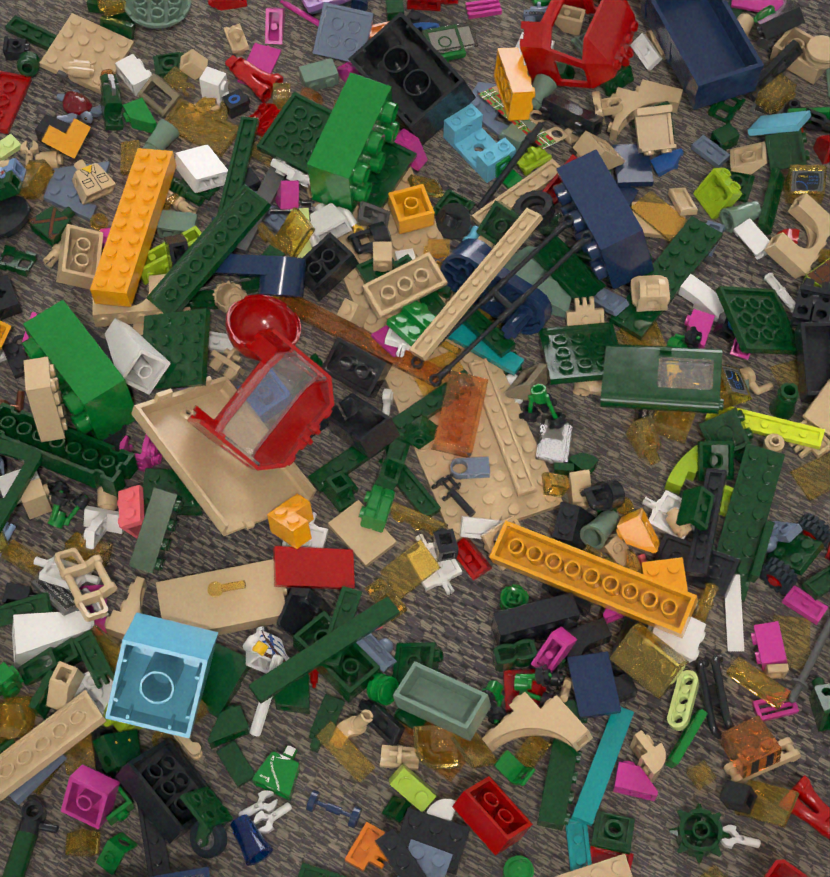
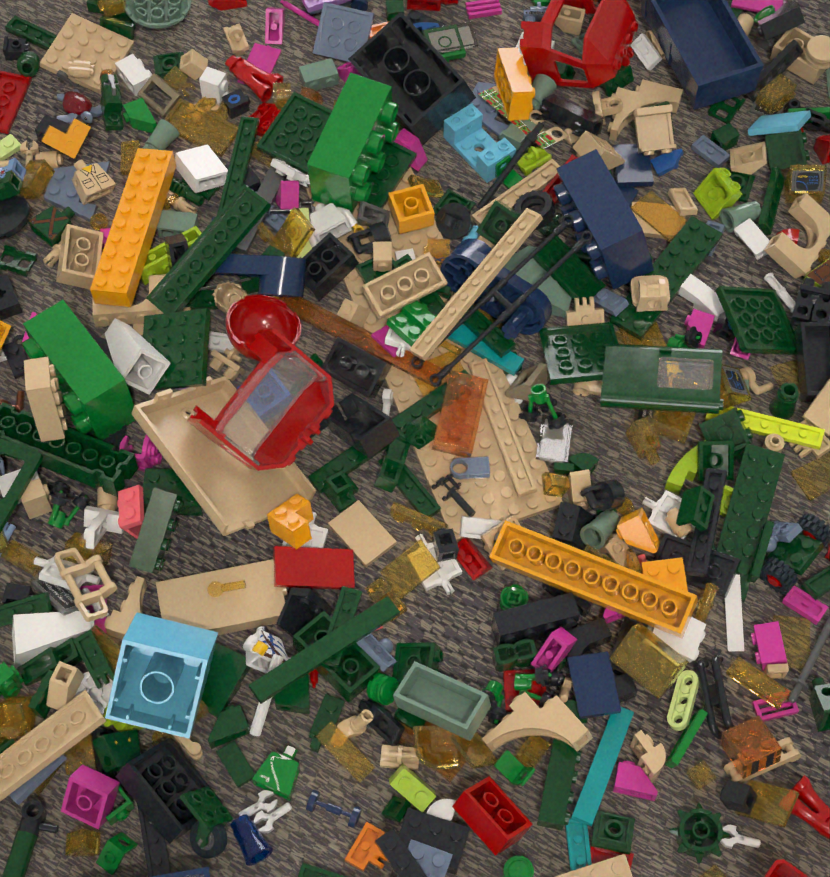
green brick [358,485,395,533] -> none

